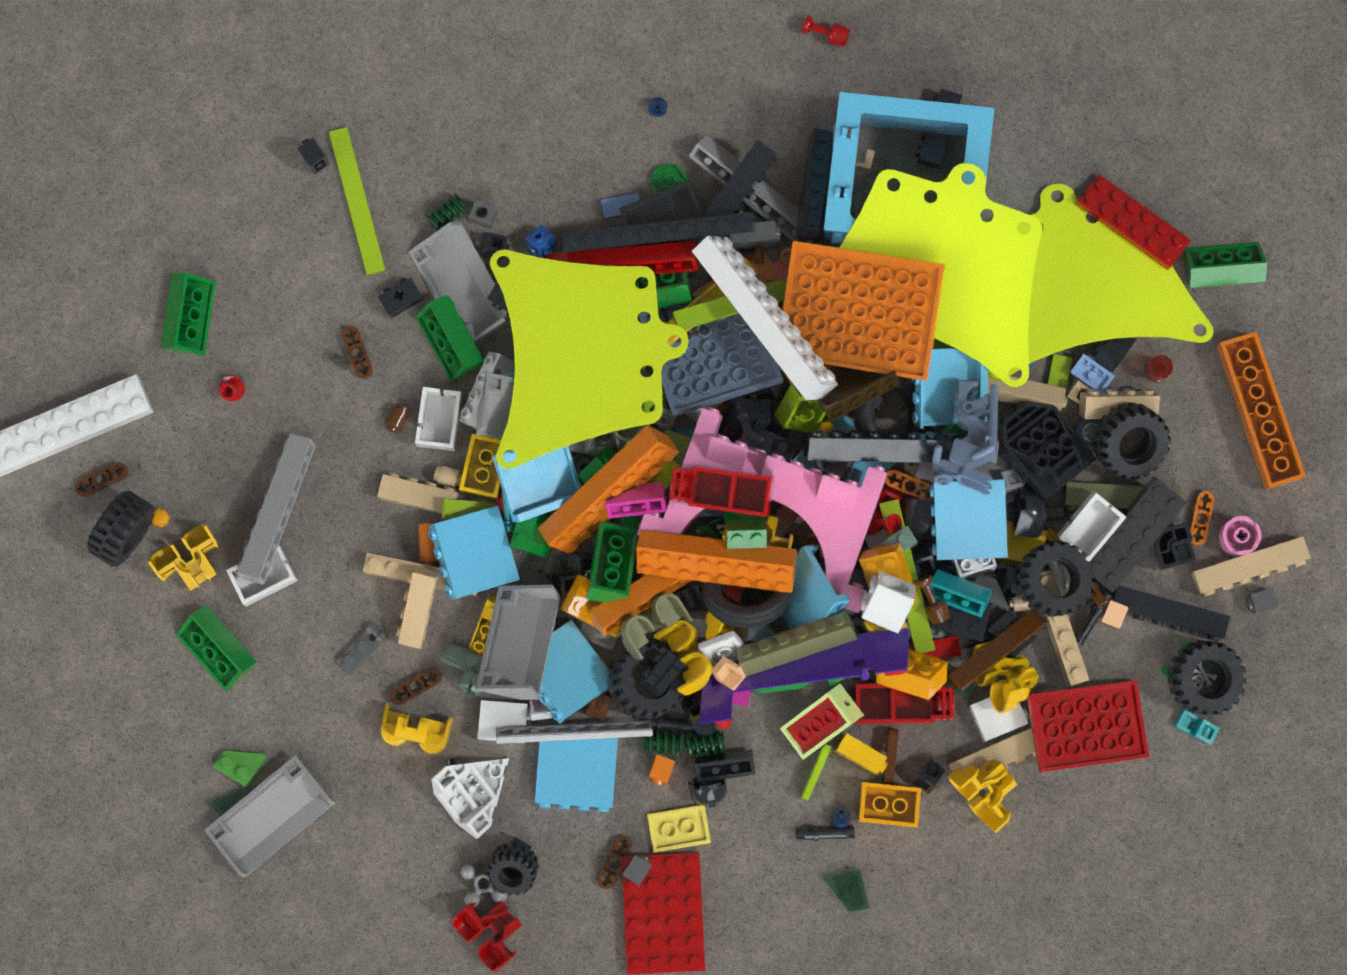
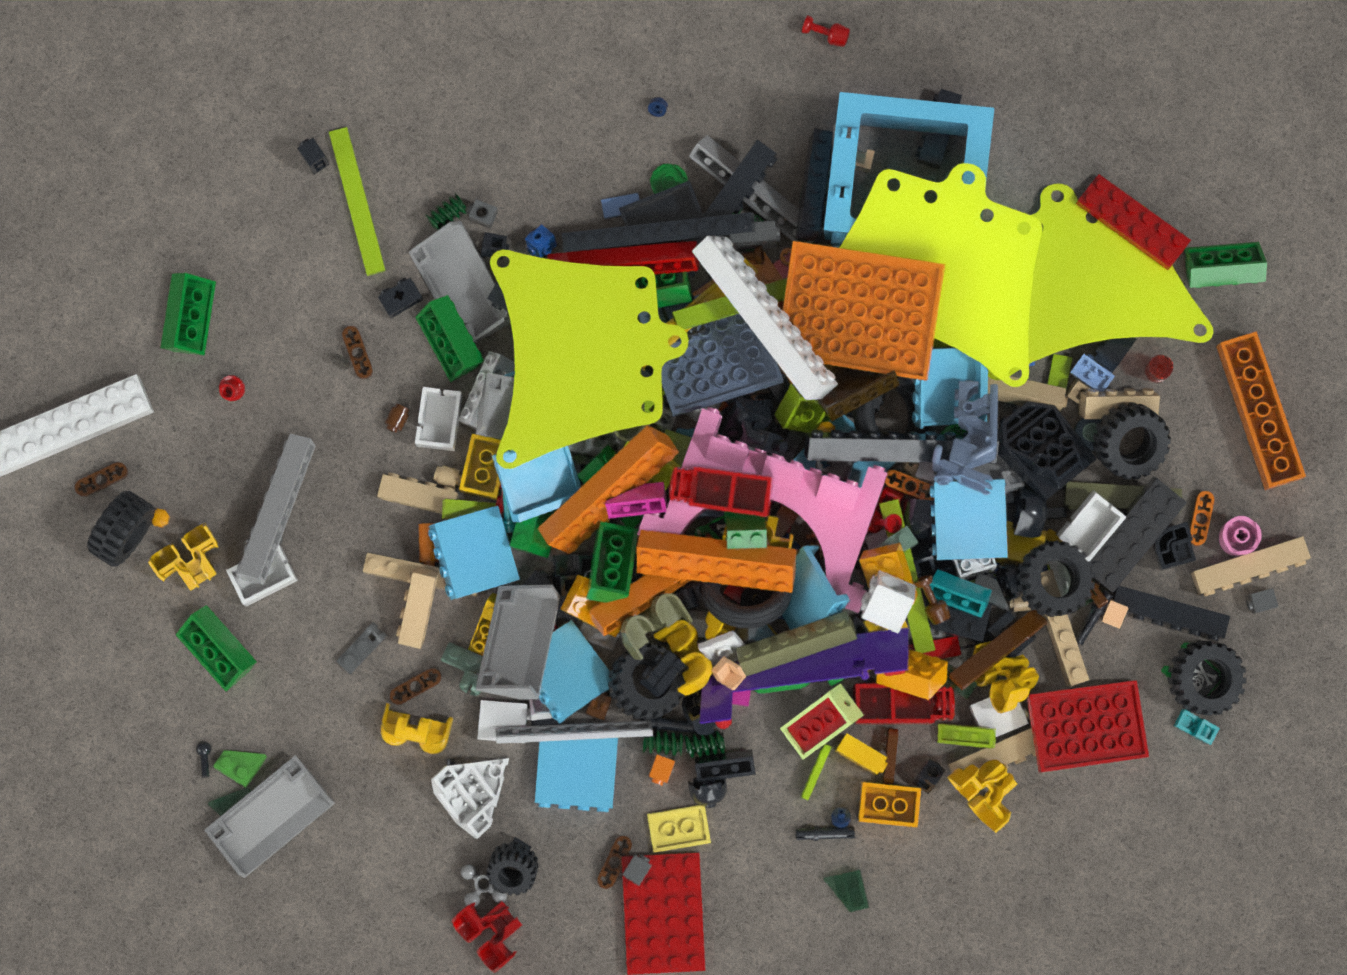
none -> black bar [196,741,211,778]
none -> lime tile [937,723,996,748]

